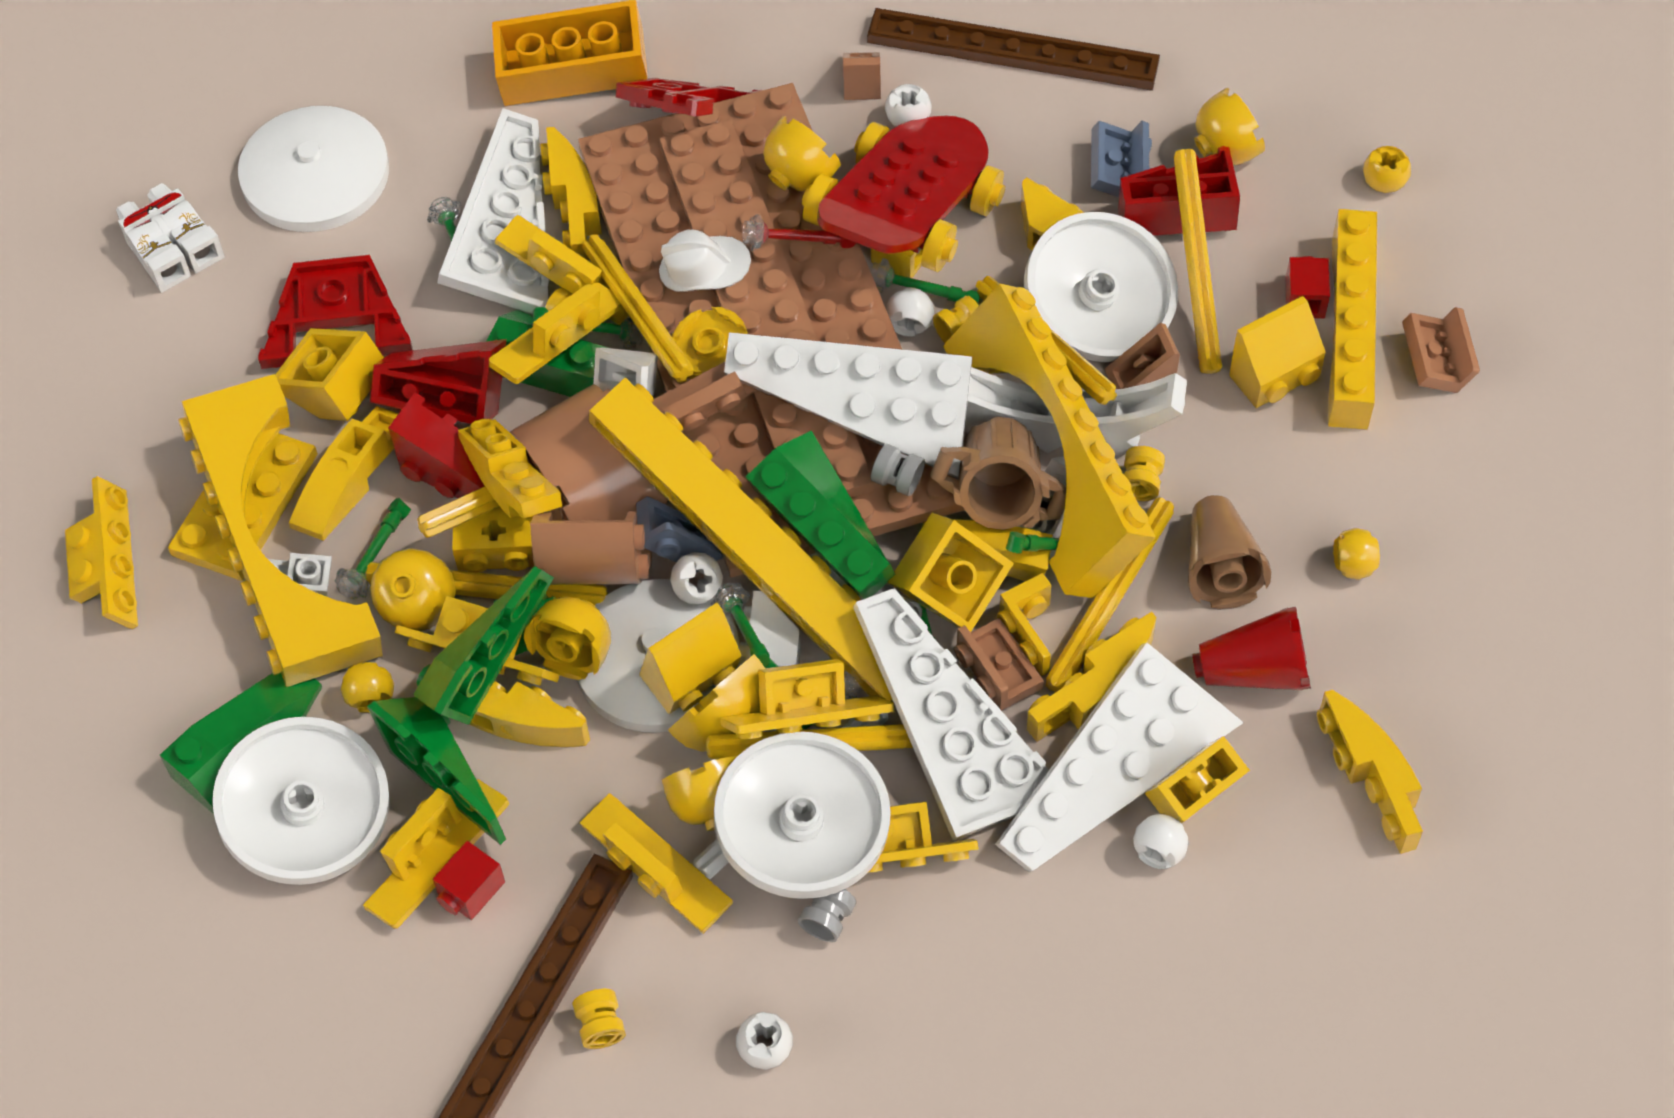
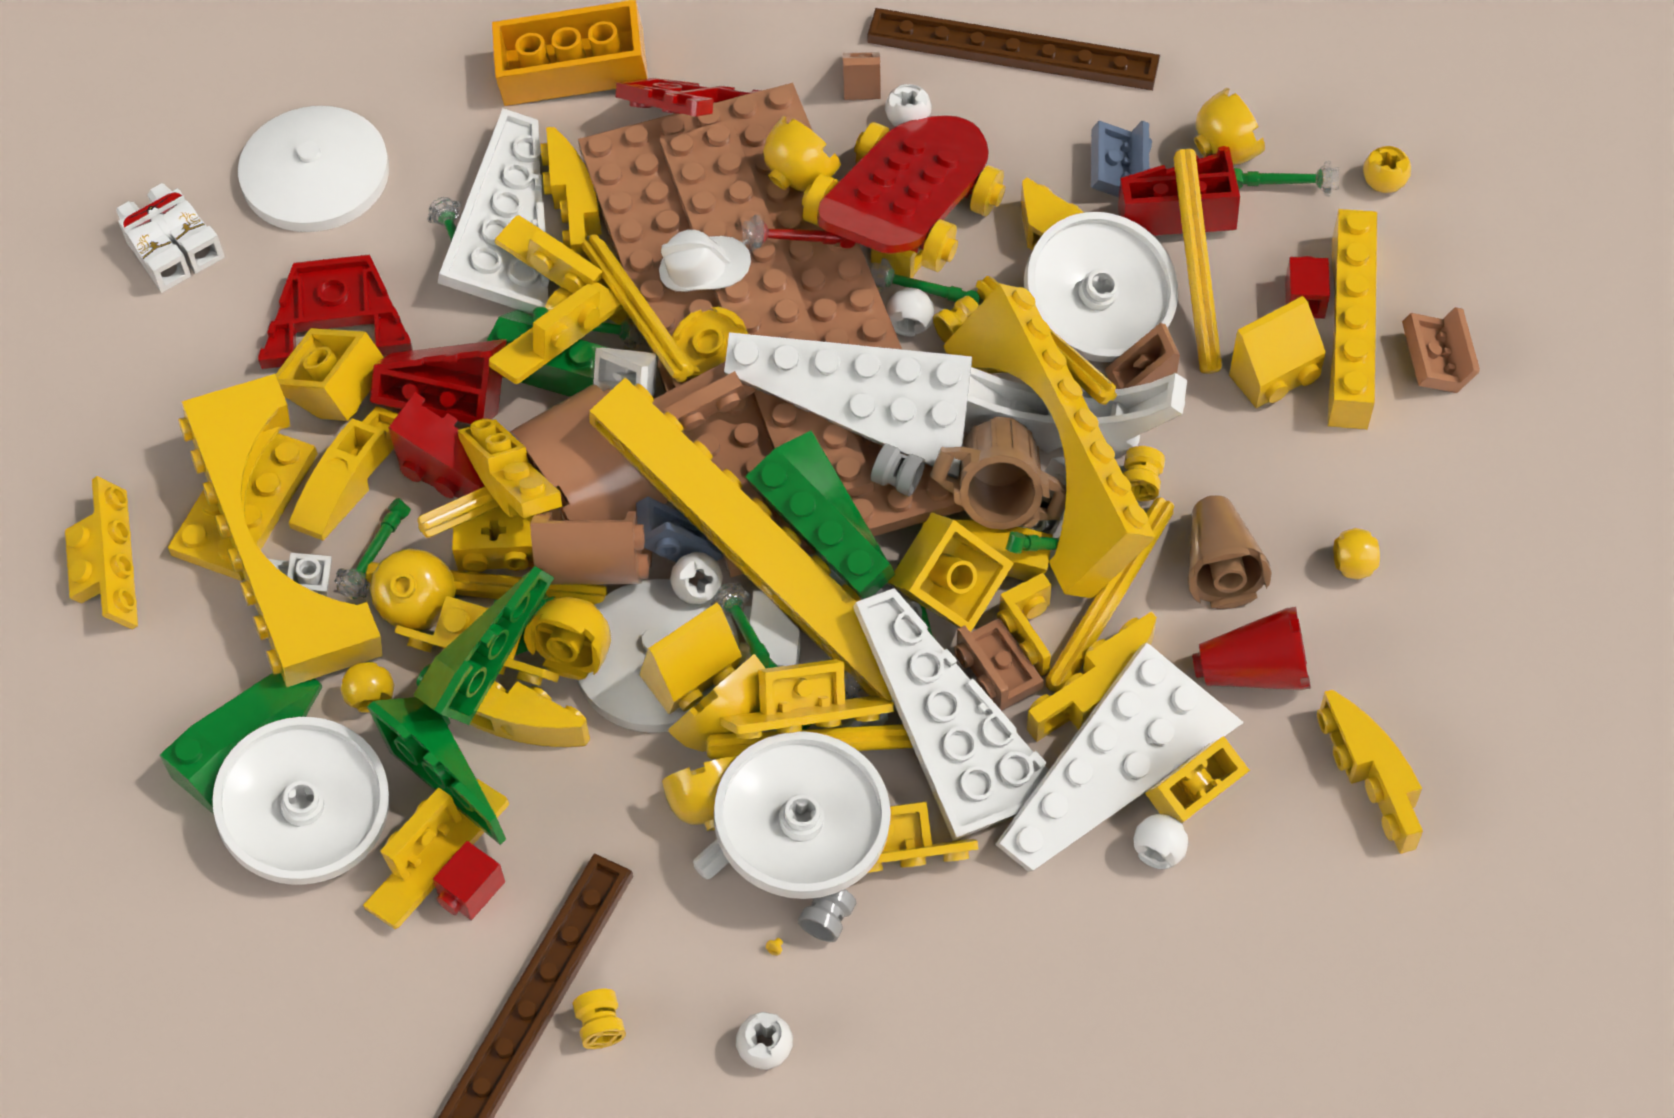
yellow bracket [580,793,733,934] -> none
none -> yellow piece [765,938,783,956]
none -> green piece [1234,161,1339,196]

